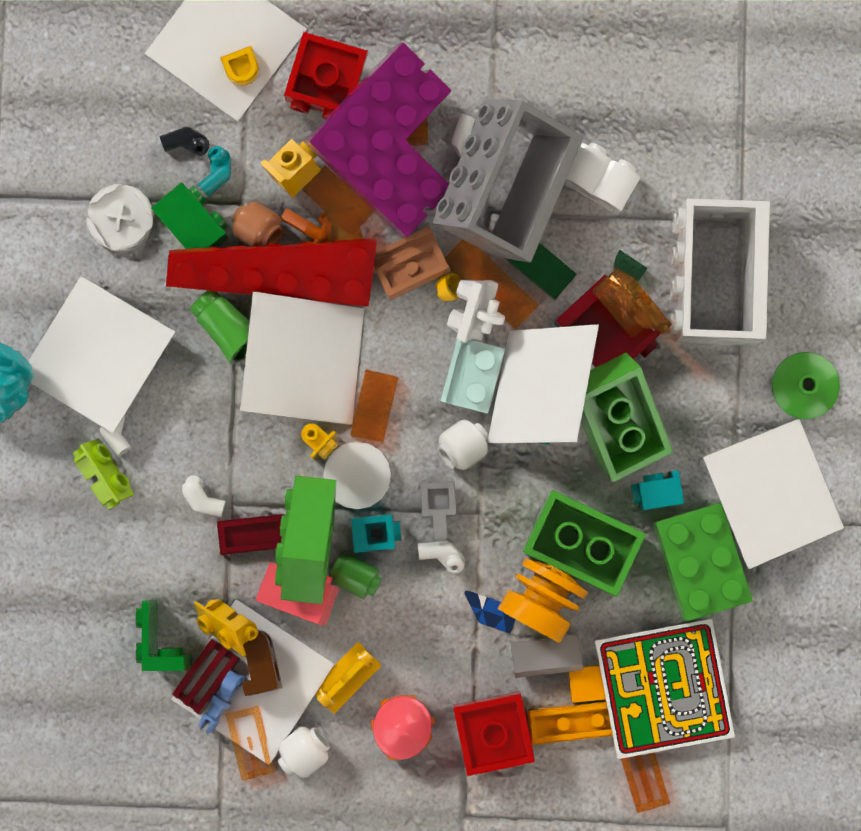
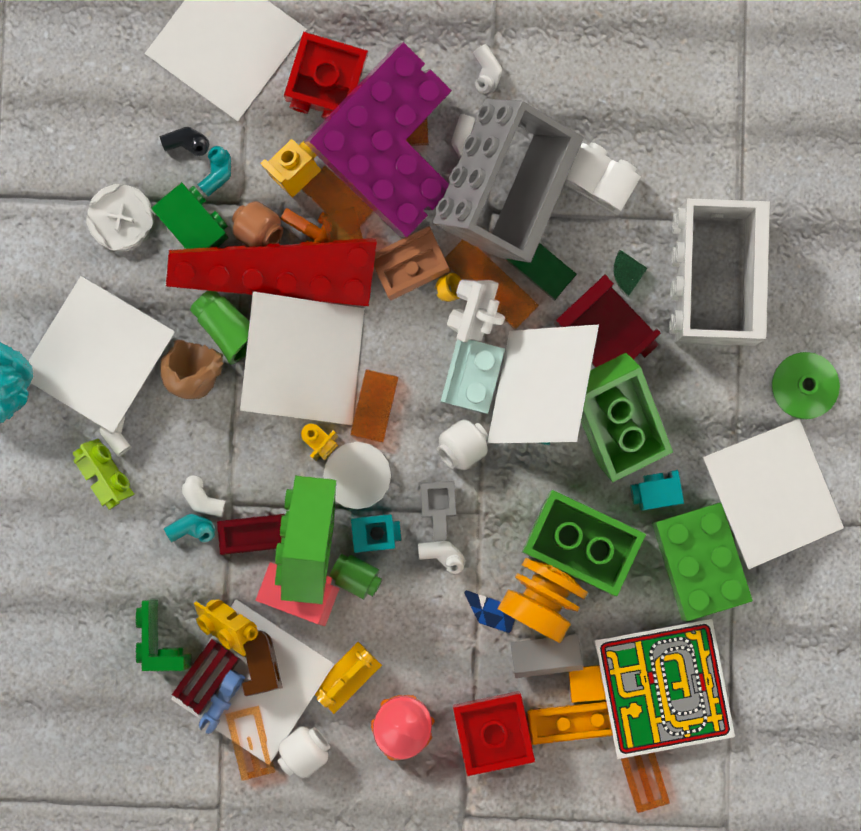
yellow tile [220,46,259,86] -> none
clear orange bracket [593,268,672,337] -> none
none -> medium nougat hair [160,339,224,399]
none -> teal arm [164,514,215,542]
none -> white arm [473,44,502,94]

